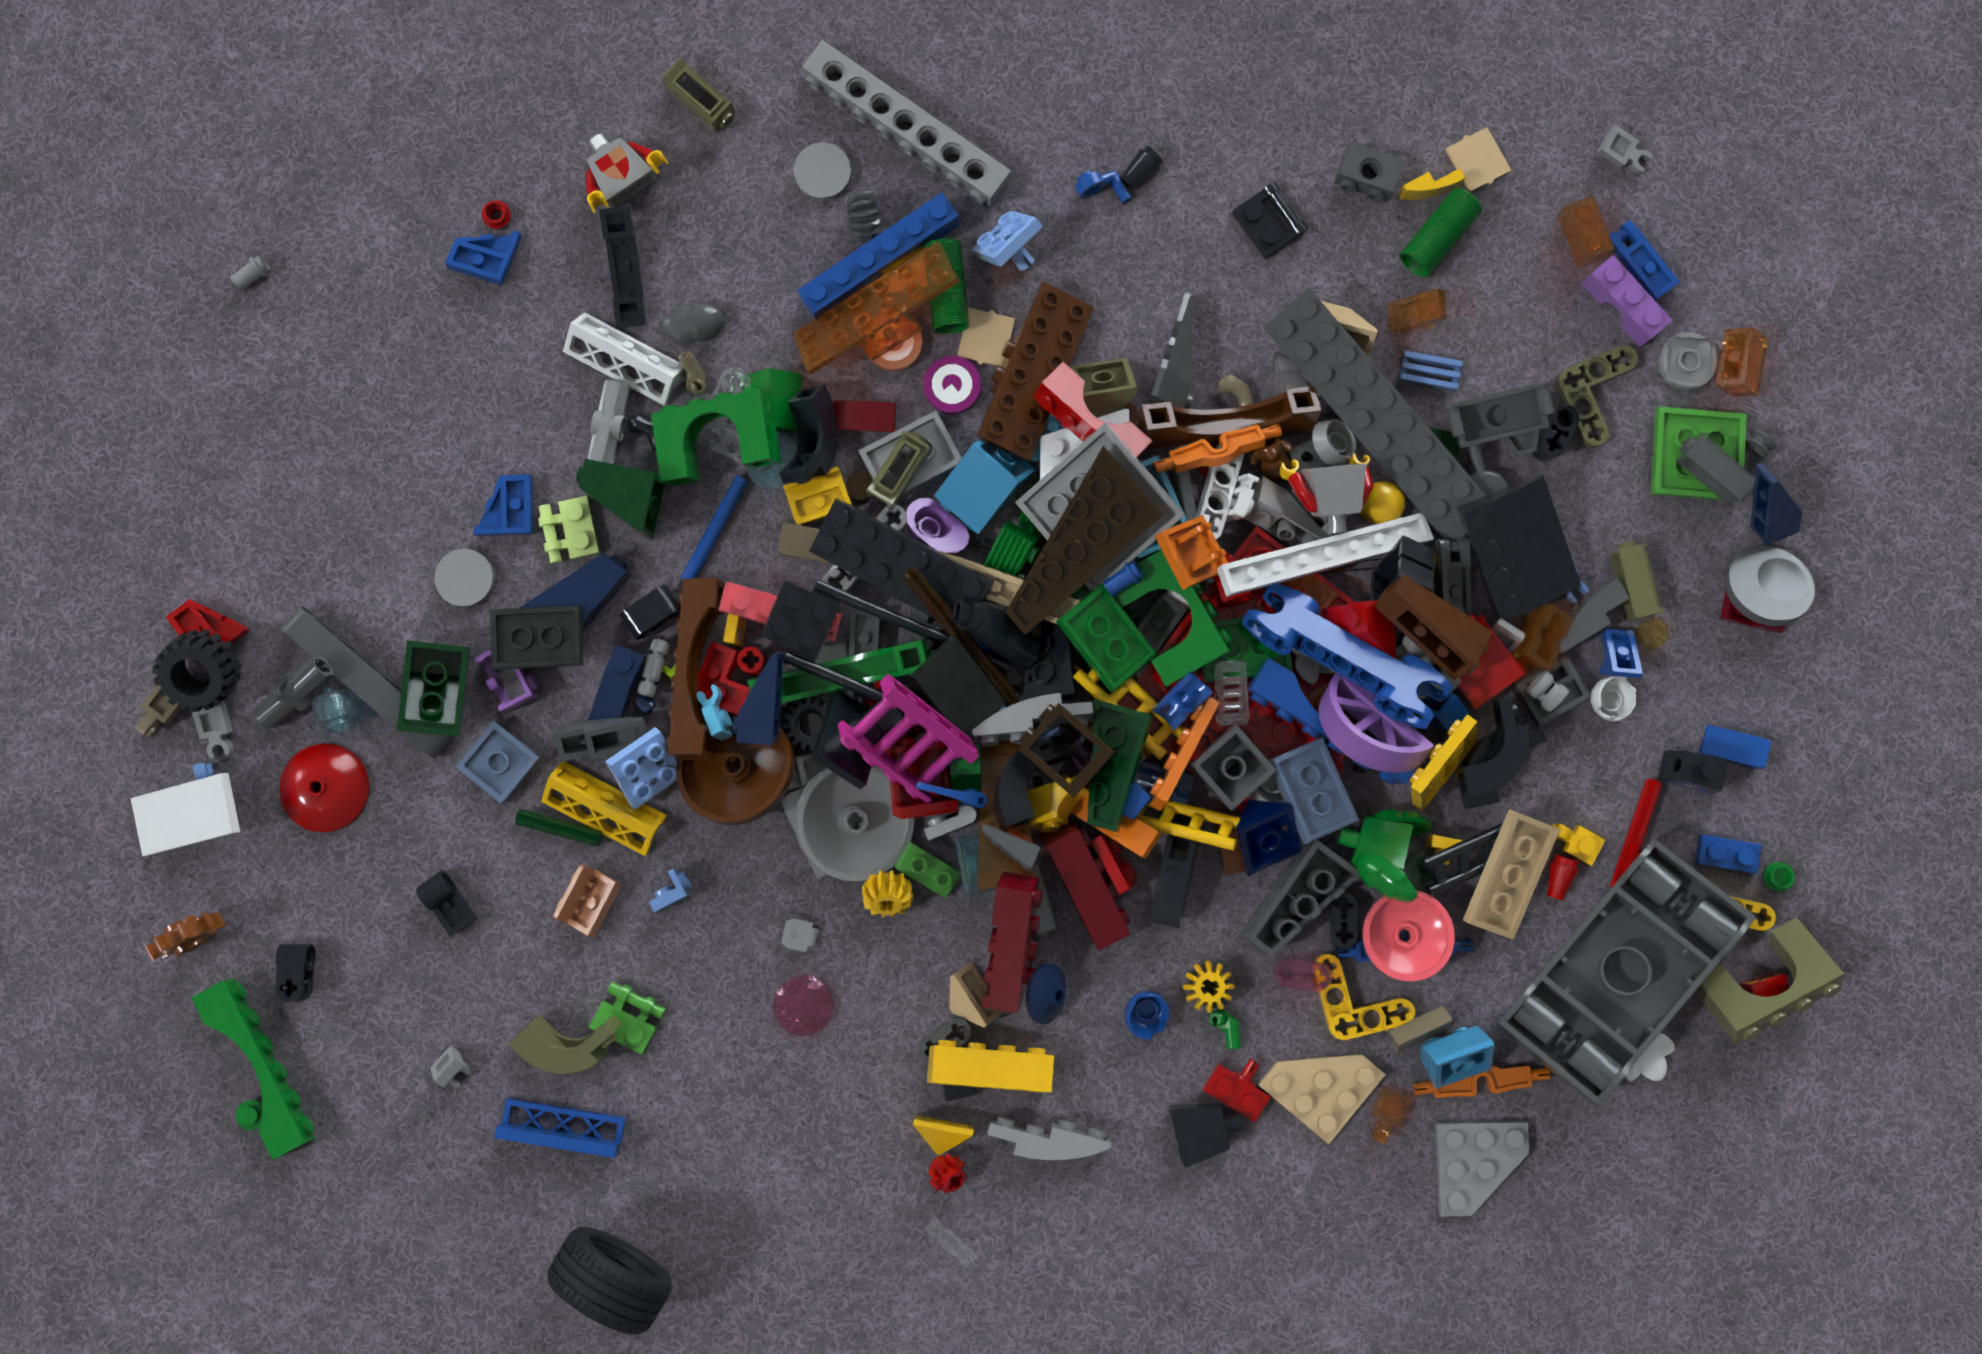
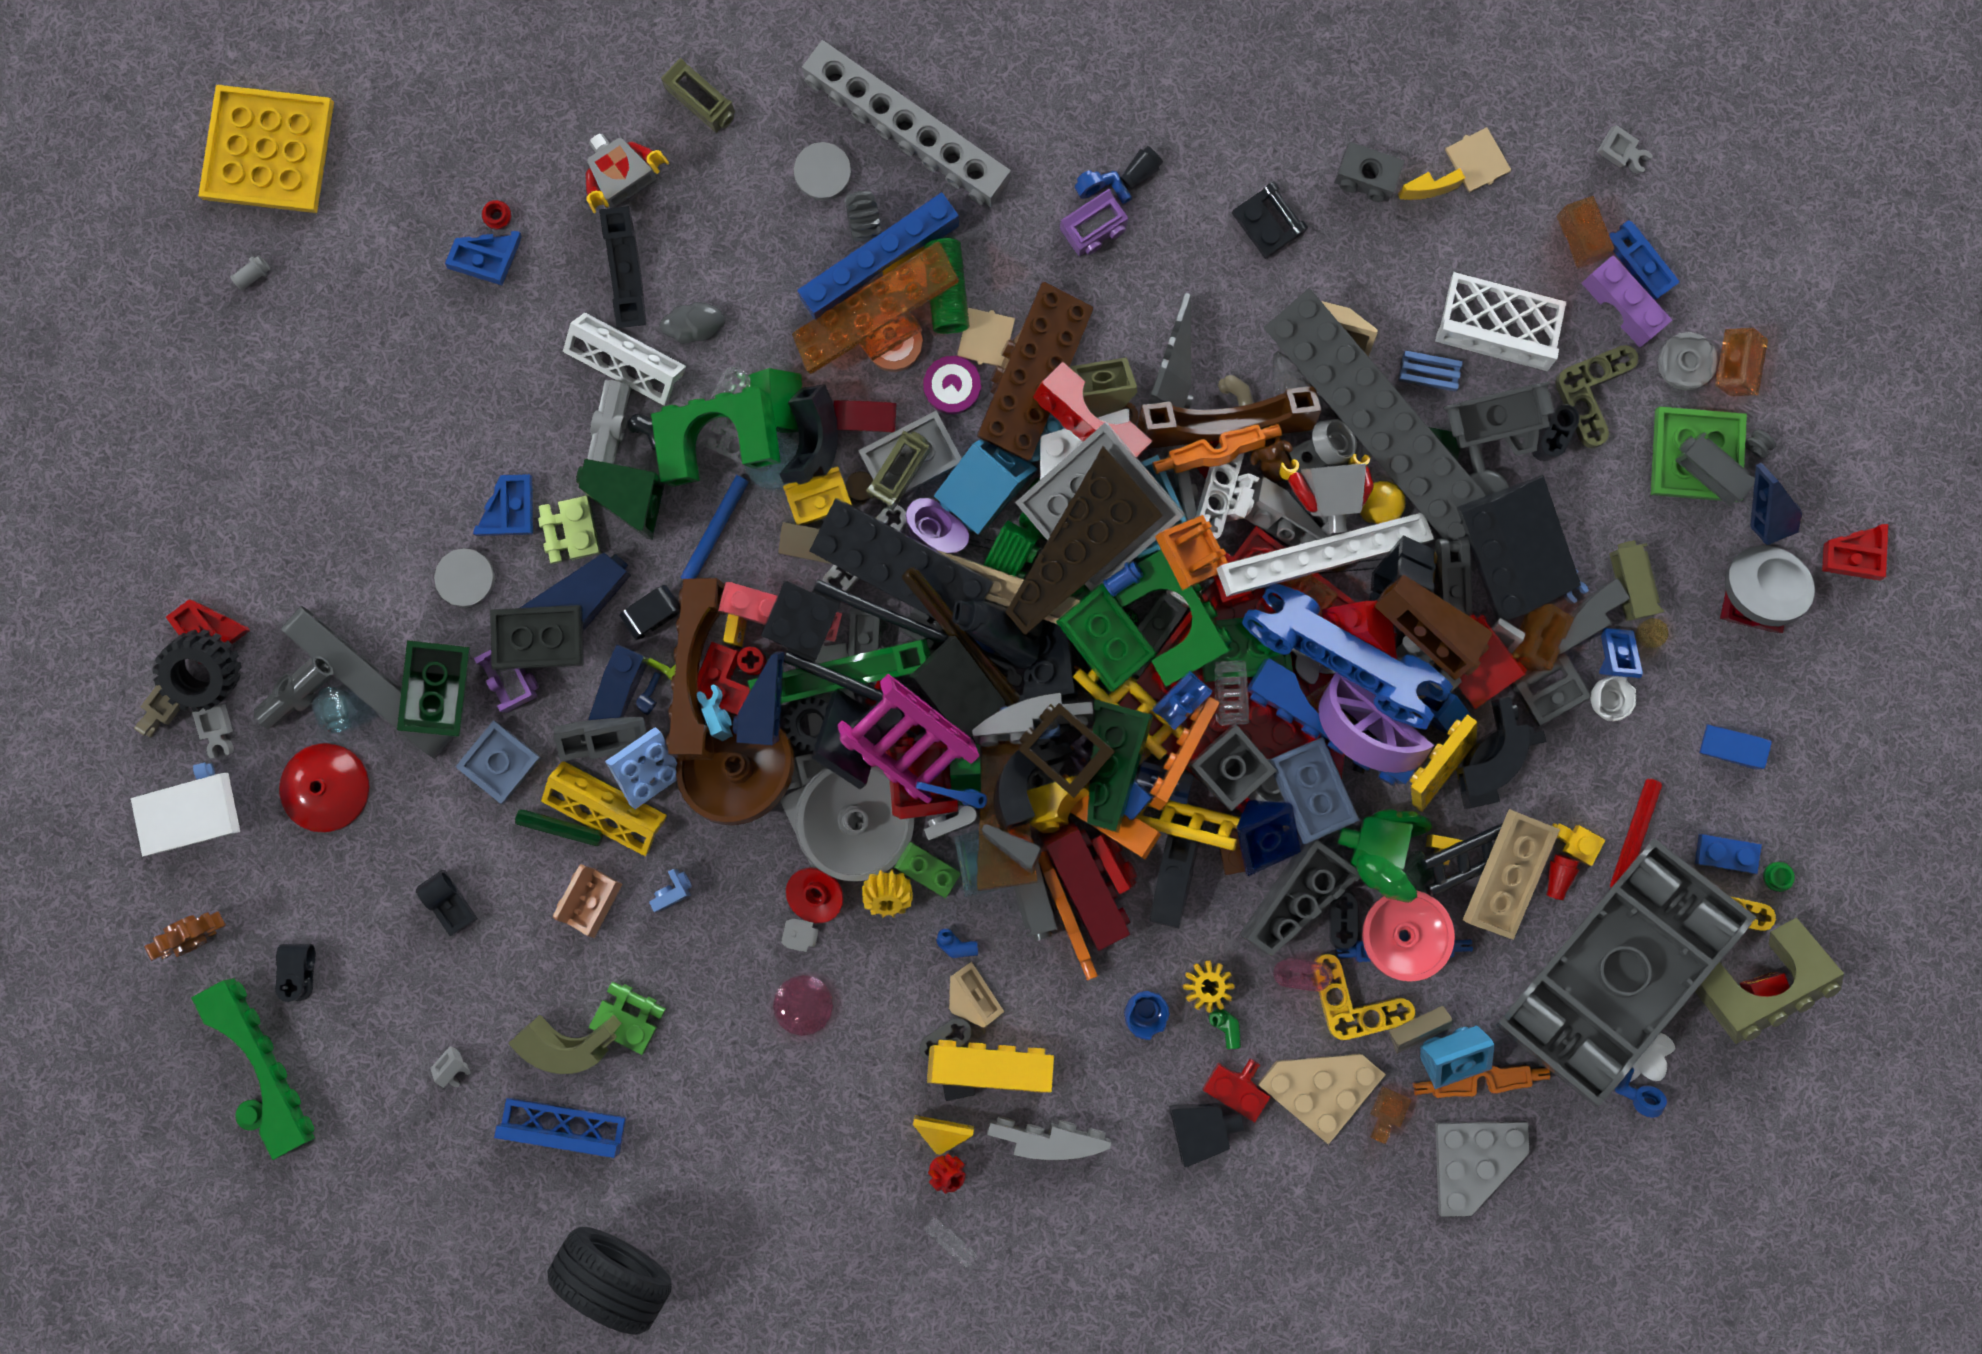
light grey axle [637,639,669,697] -> none
dark tan arm [678,351,706,395] -> none
light blue plate [971,211,1043,271] -> none
dark red wedge [981,871,1043,1014] -> none
dark blue dish [1026,963,1066,1024] -> none
clear orange slope [1388,288,1446,332] -> none
green piece [1399,188,1482,277] -> none
light grey wheel [1526,670,1569,712] -> none
black torso [1657,751,1728,794] -> none
none -> yellow plate [198,85,334,213]
none -> red dish [786,867,844,923]
none -> blue arm [936,929,978,958]
none -> orange piece [1038,850,1098,980]
none -> medium lavender window [1060,189,1128,257]
none -> white fence [1435,272,1566,371]
none -> blue plate [1614,1067,1667,1118]
none -> red wing [1822,524,1888,581]

